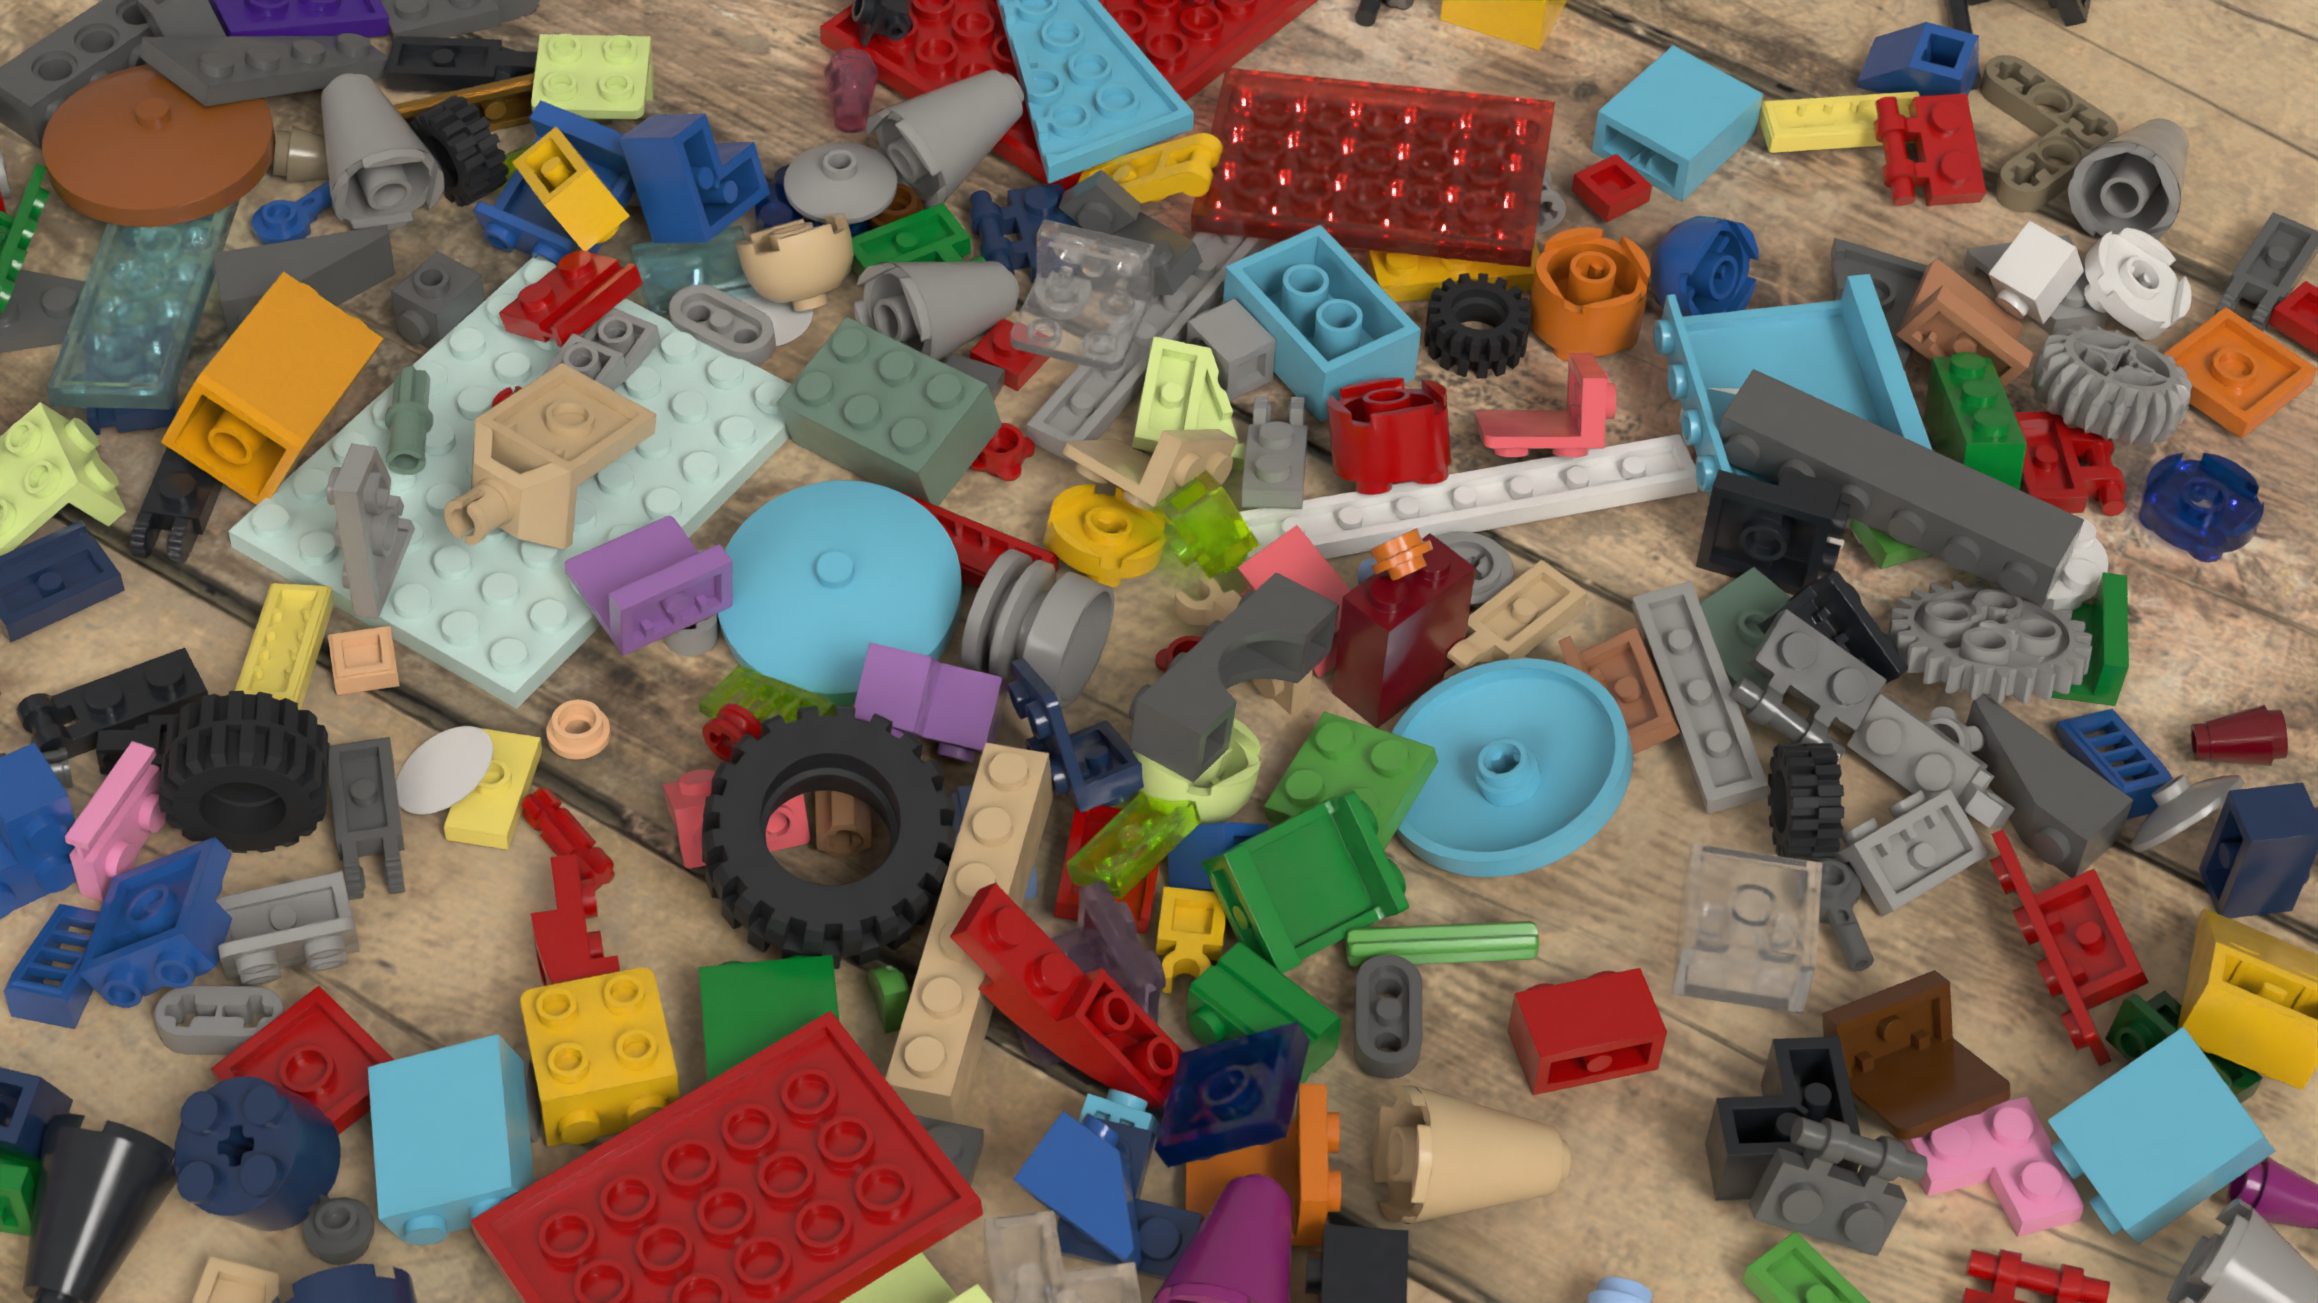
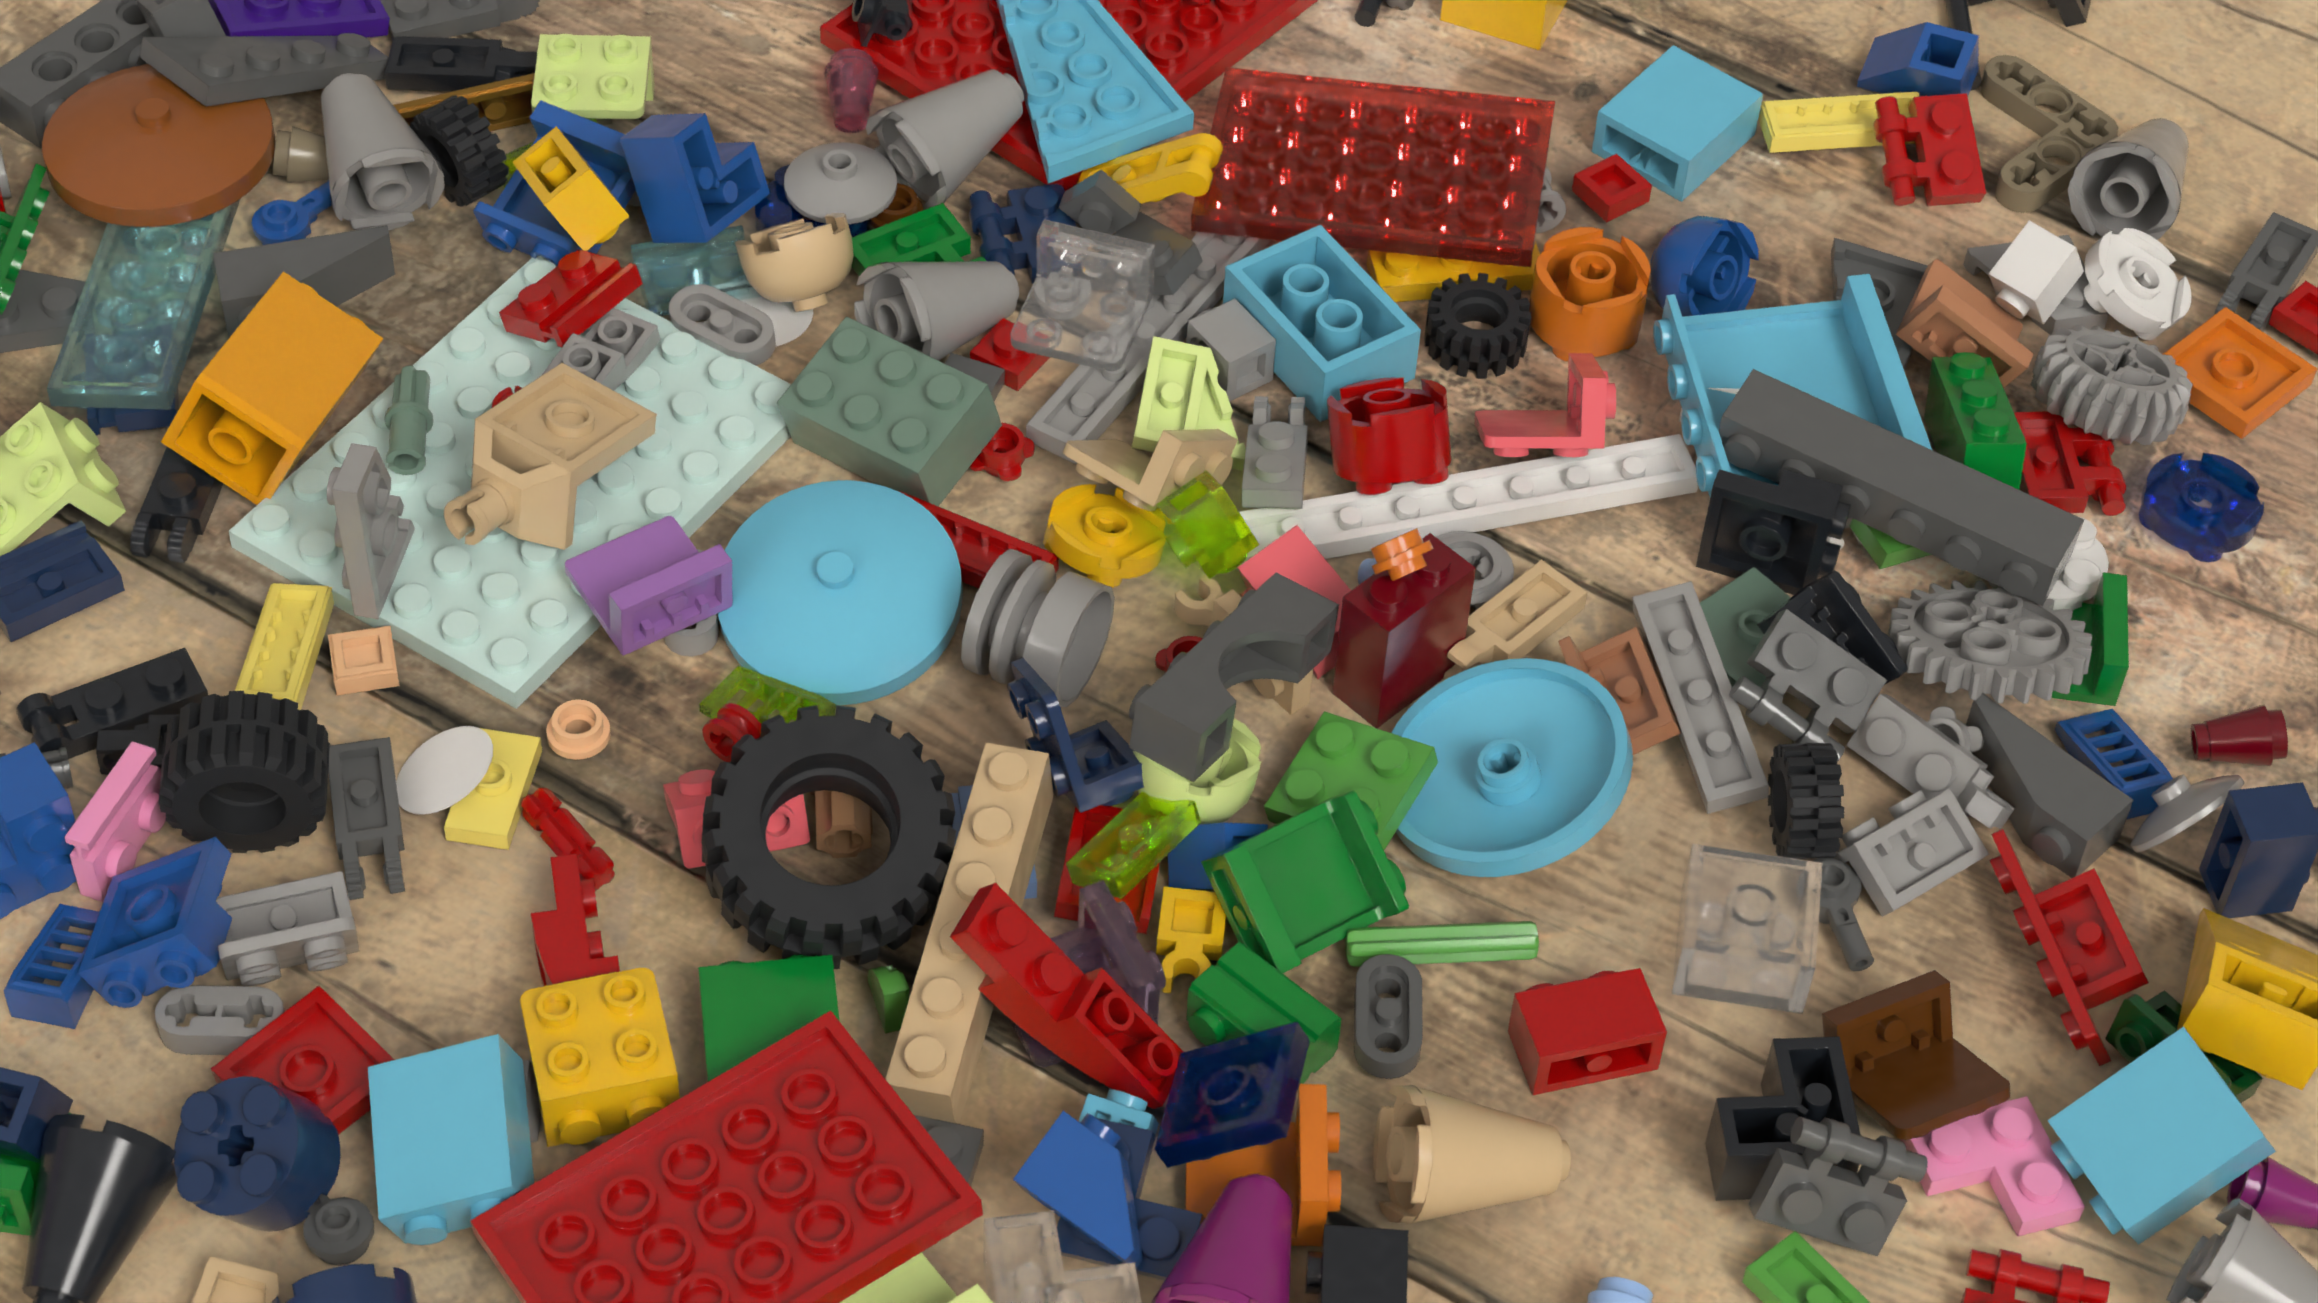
dark grey brick [391,251,485,349] -> none
medium lavender brick [854,642,1010,763] -> none

